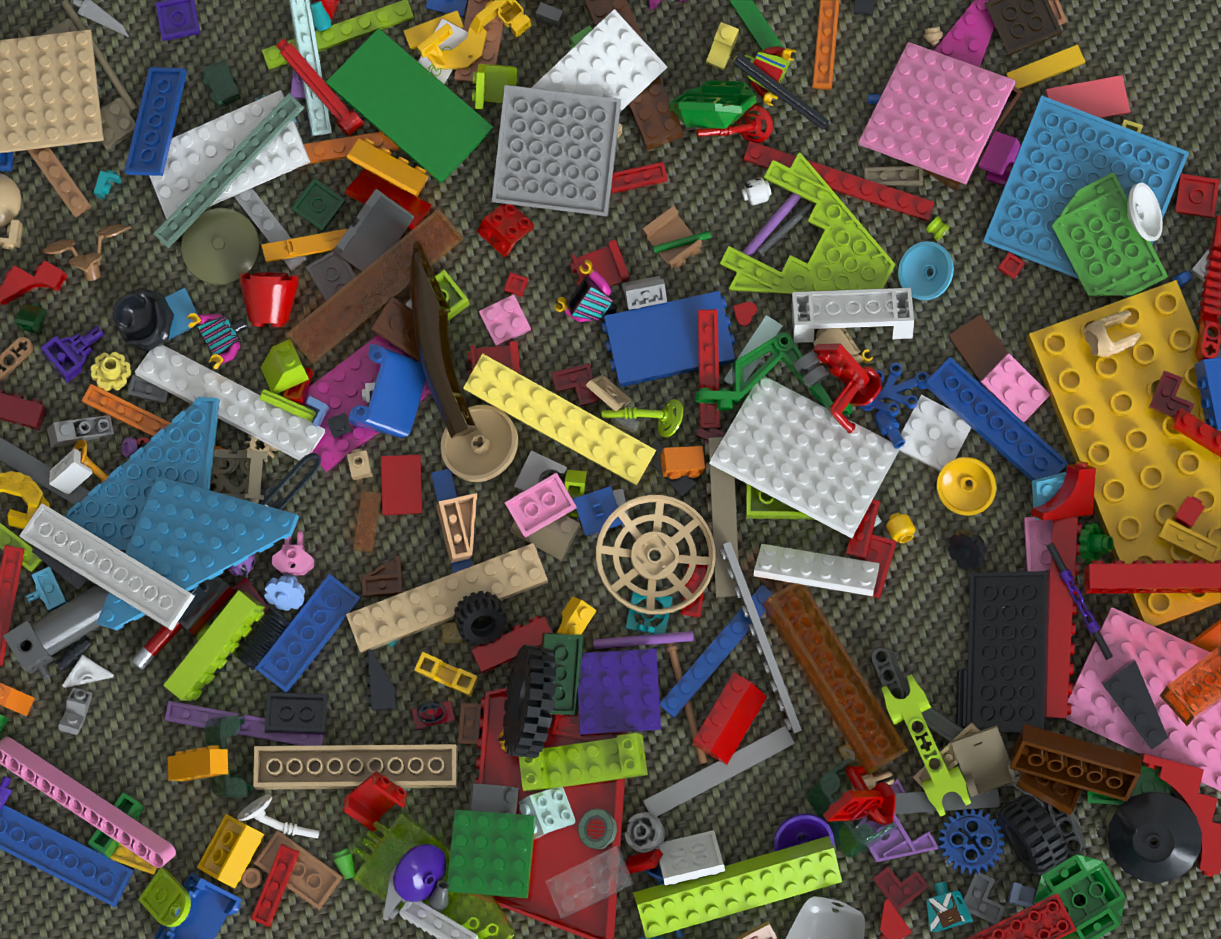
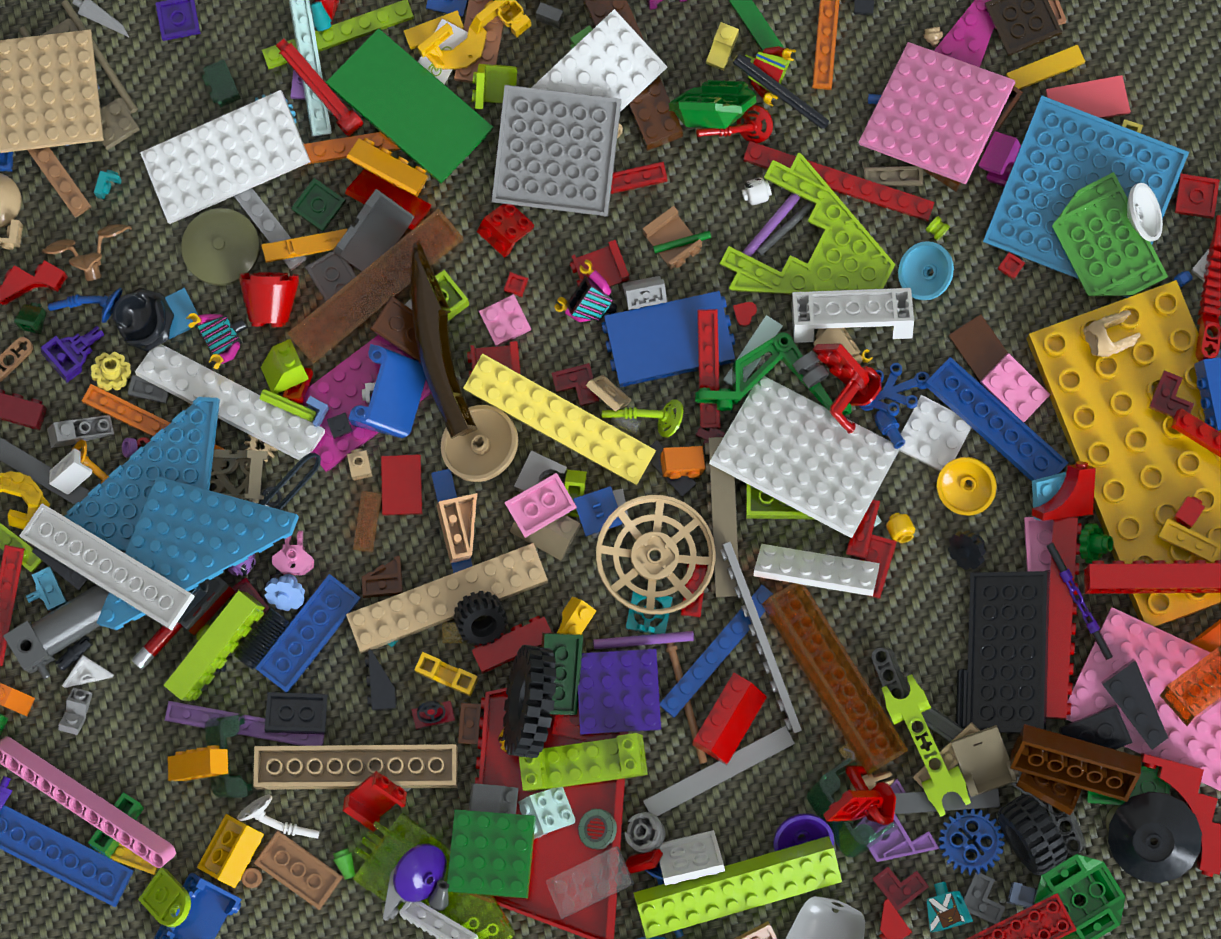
blue plate [125,67,187,176] -> none
sand green plate [153,93,304,248] -> none
red tile [251,844,301,927] -> none
none -> blue dish [48,288,123,323]
none -> black tile [1060,705,1133,750]

